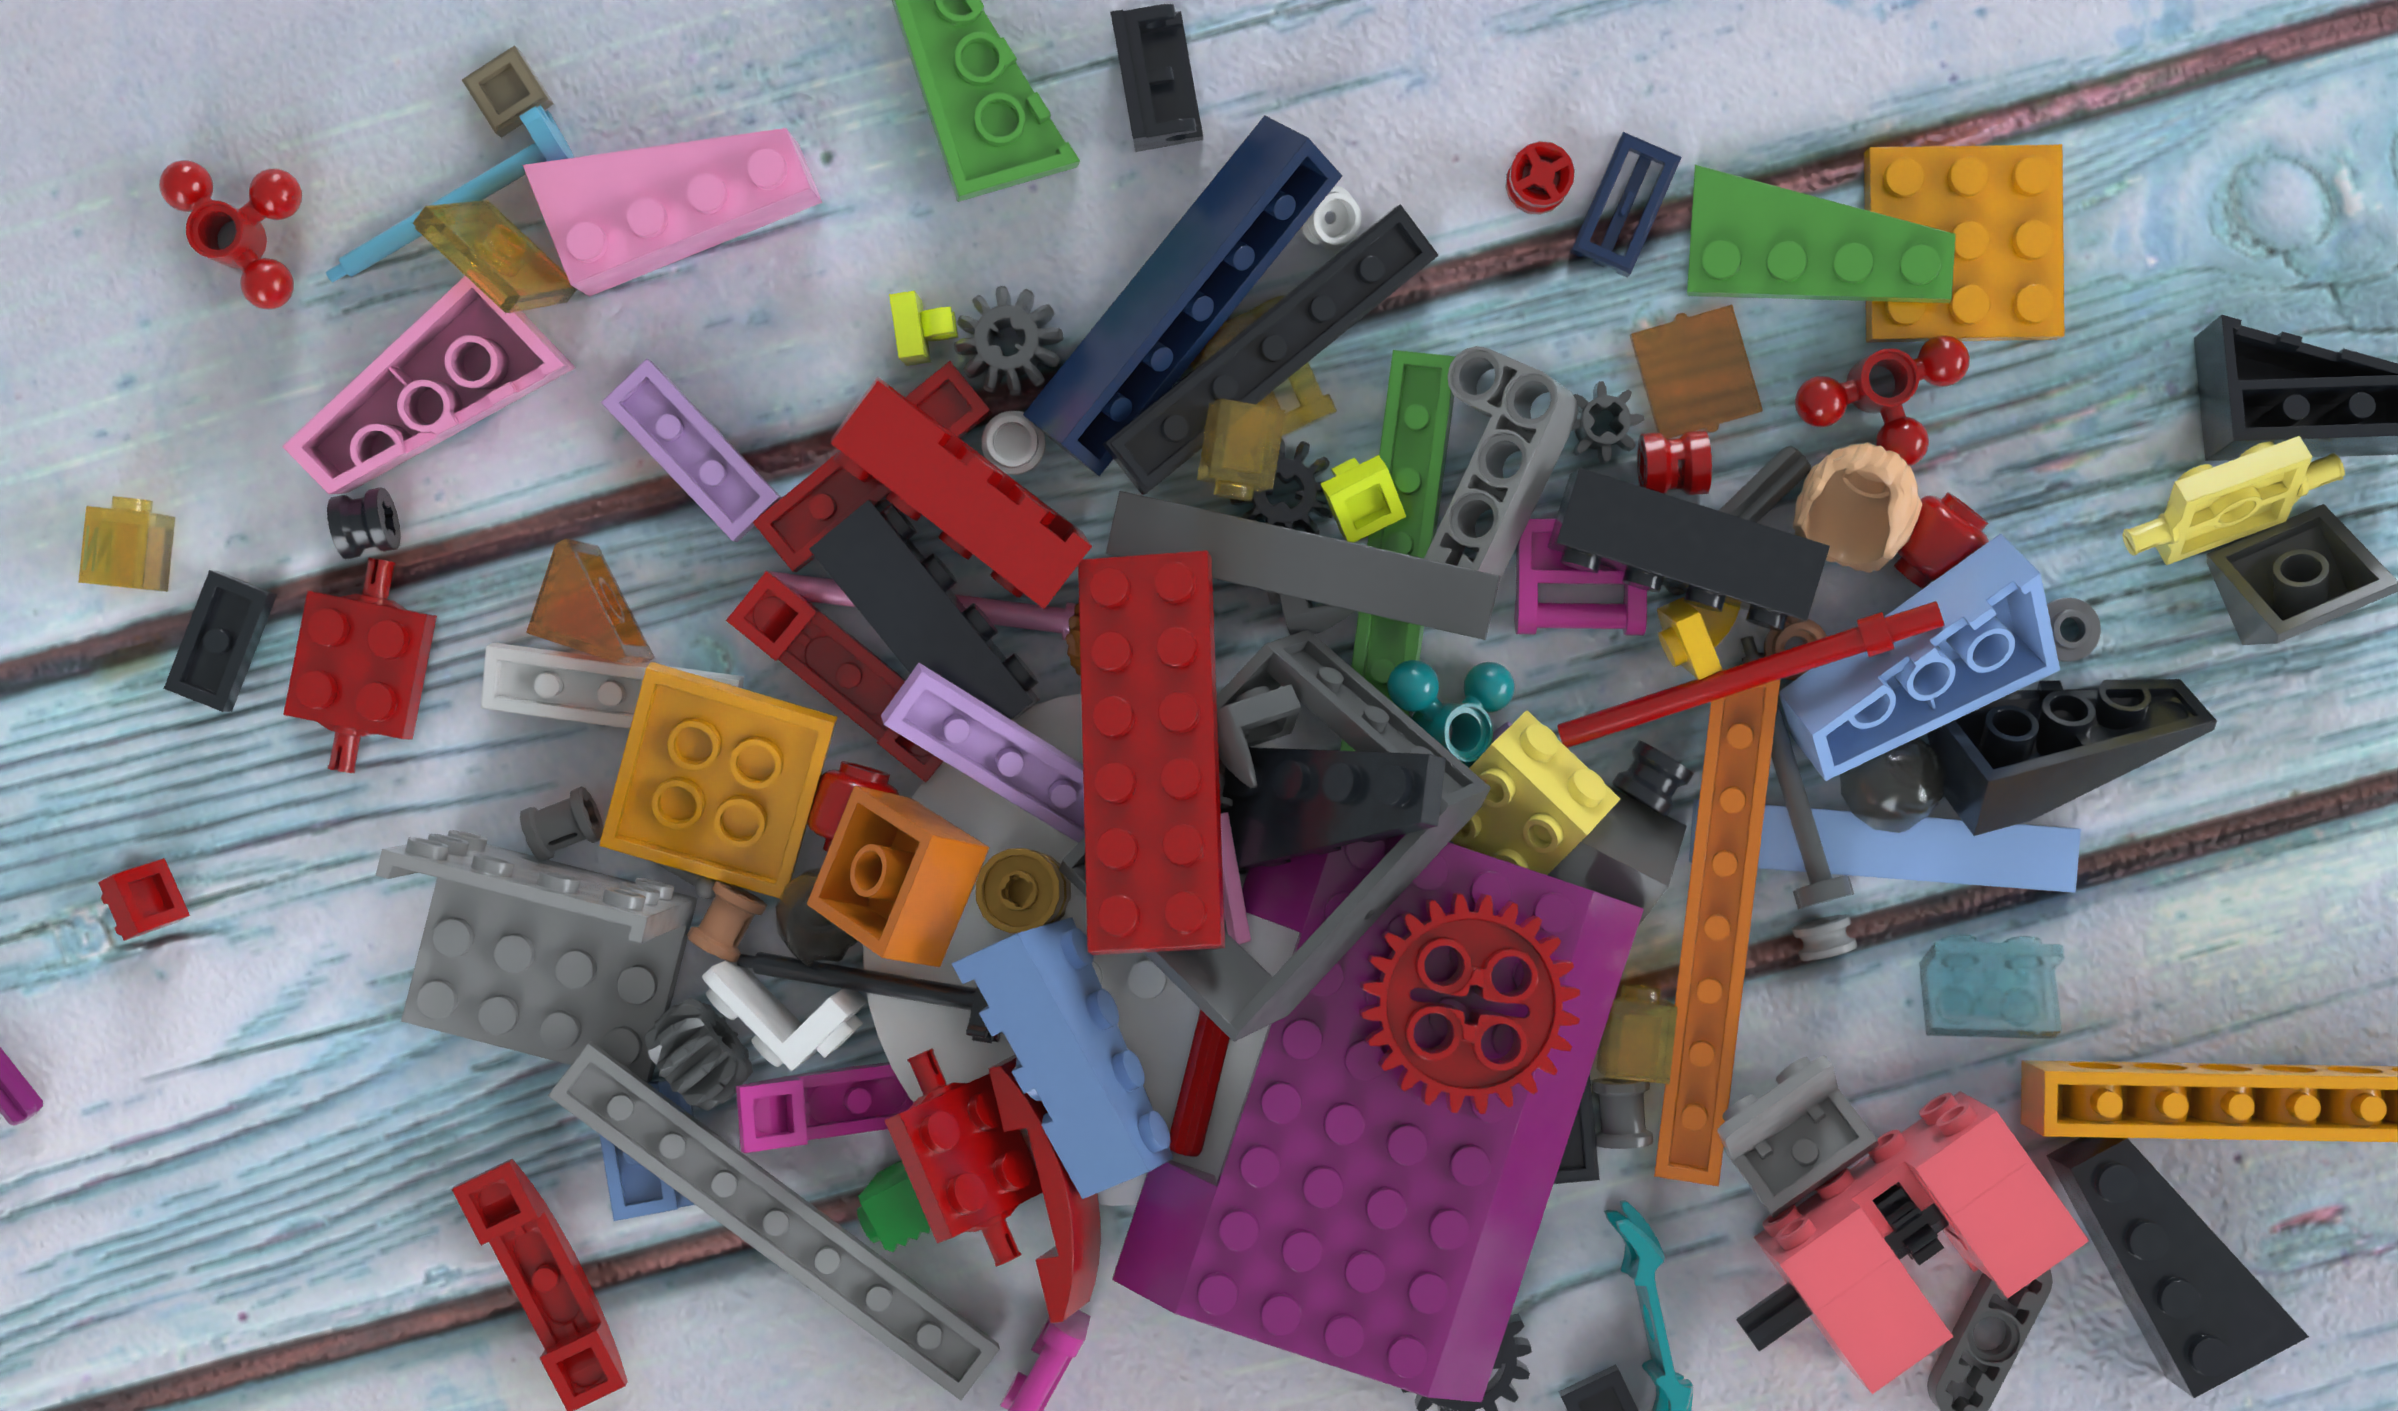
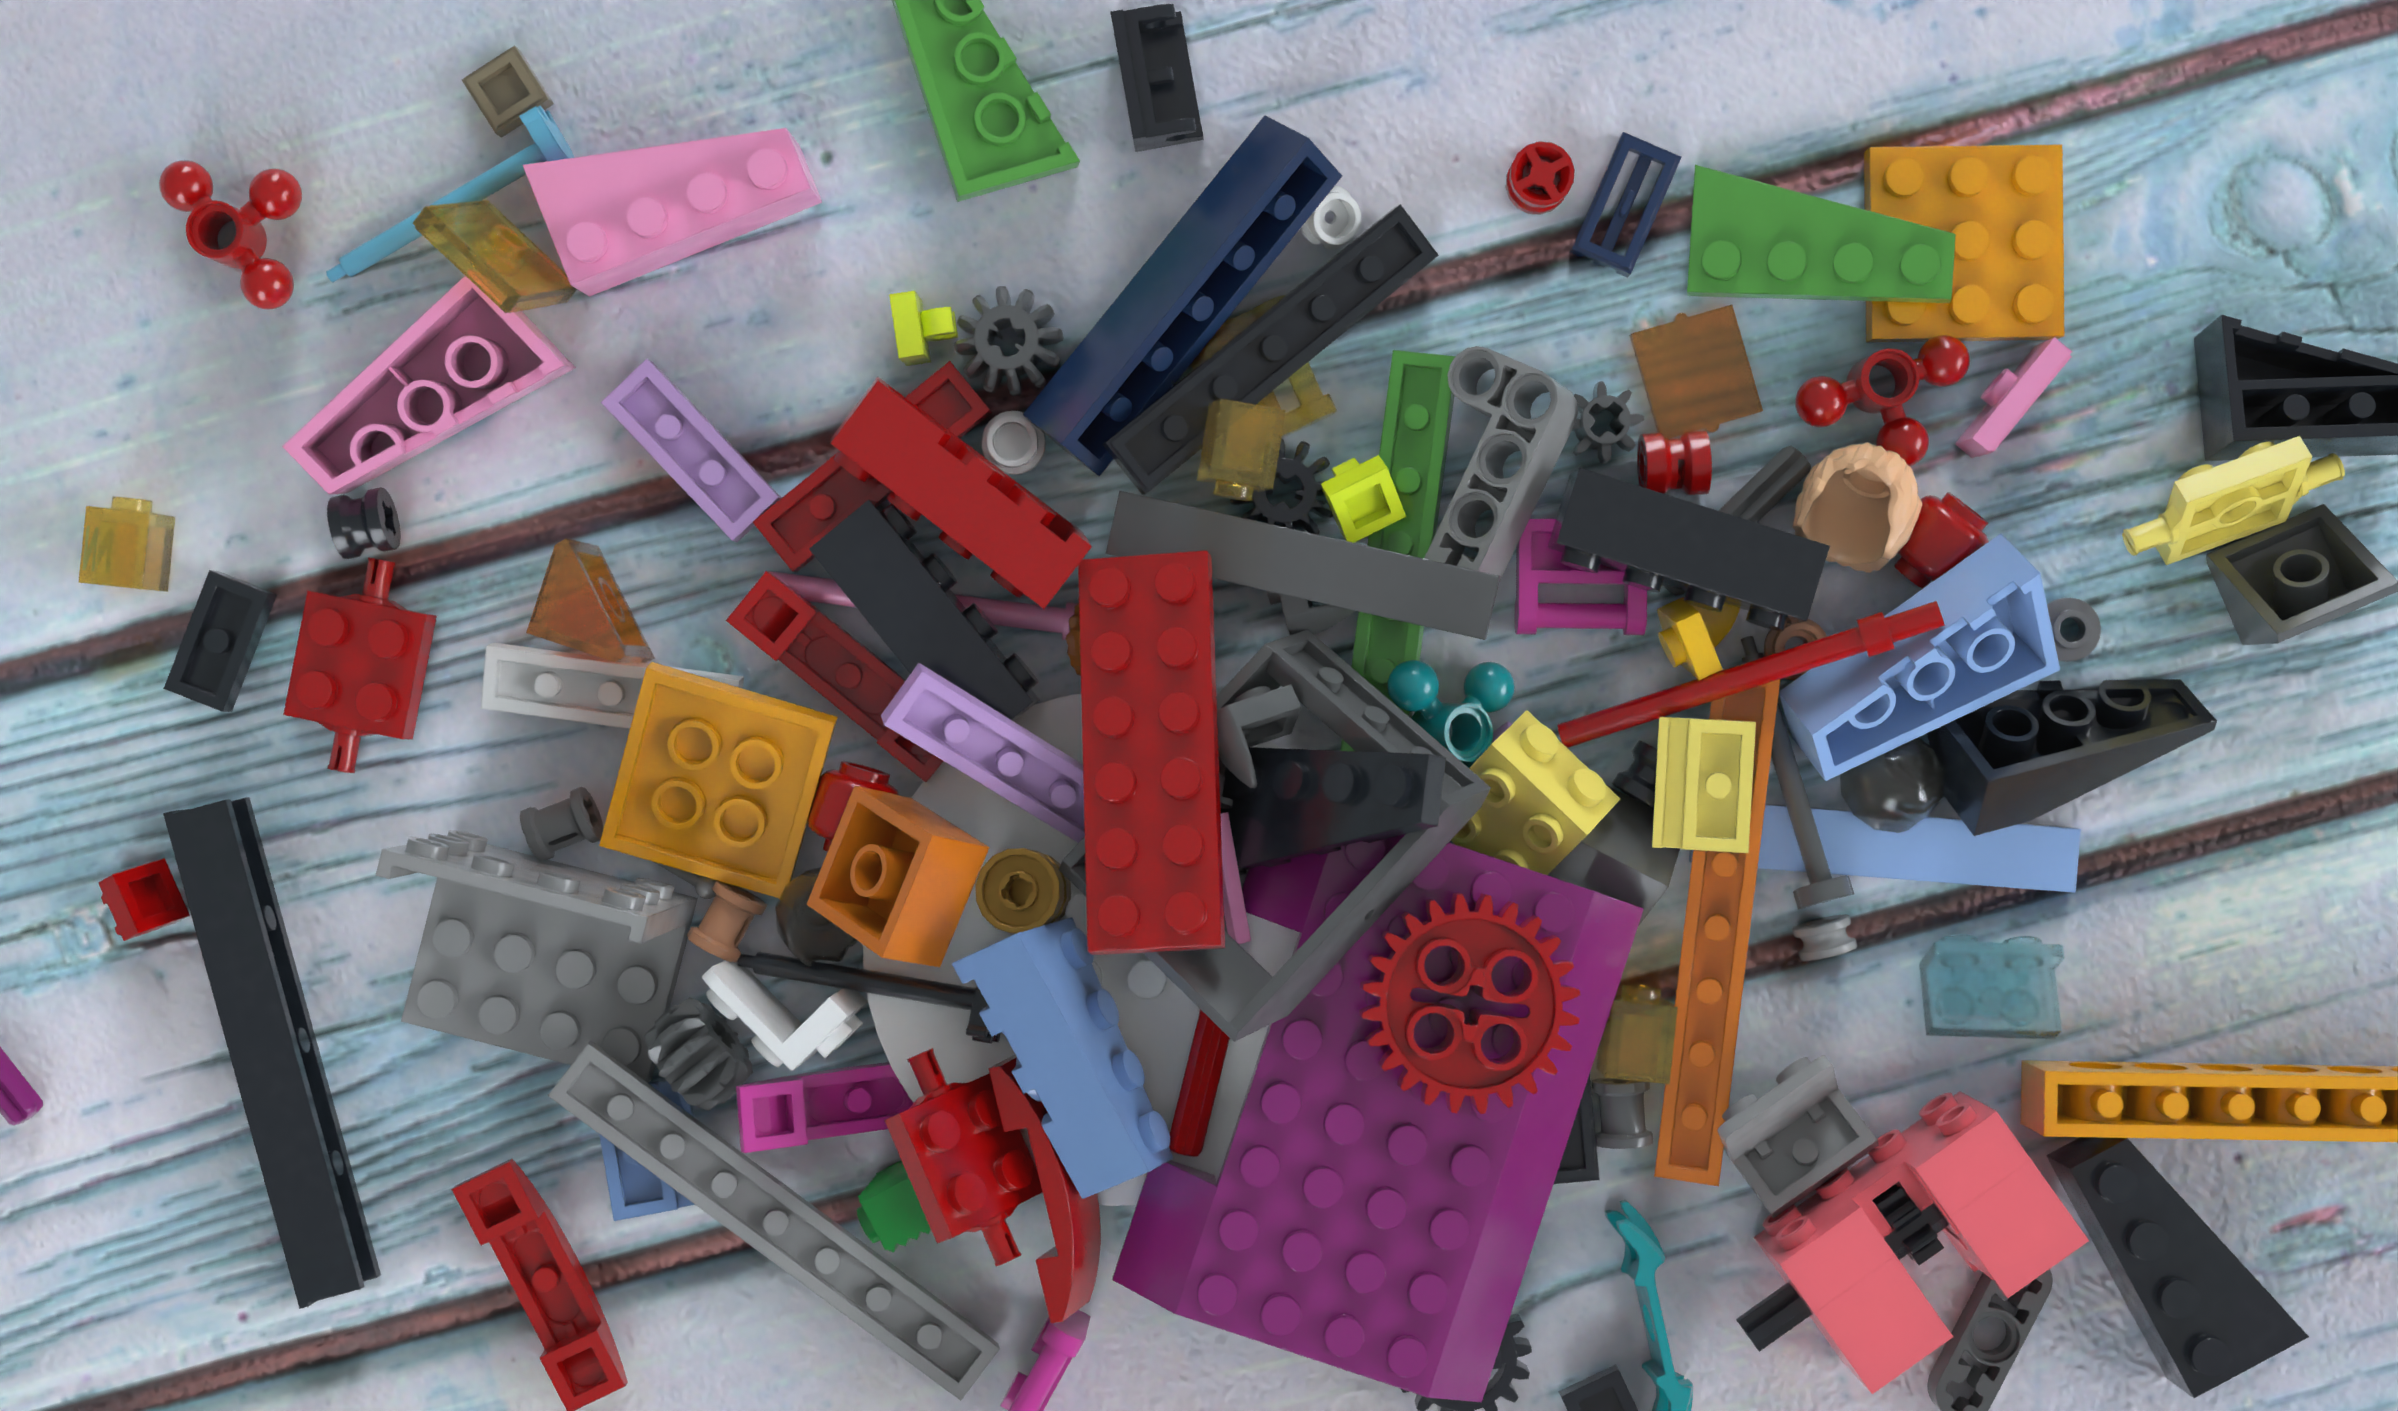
none -> black tile [163,797,381,1309]
none -> light yellow plate [1652,716,1756,853]
none -> bright pink plate [1955,337,2072,458]

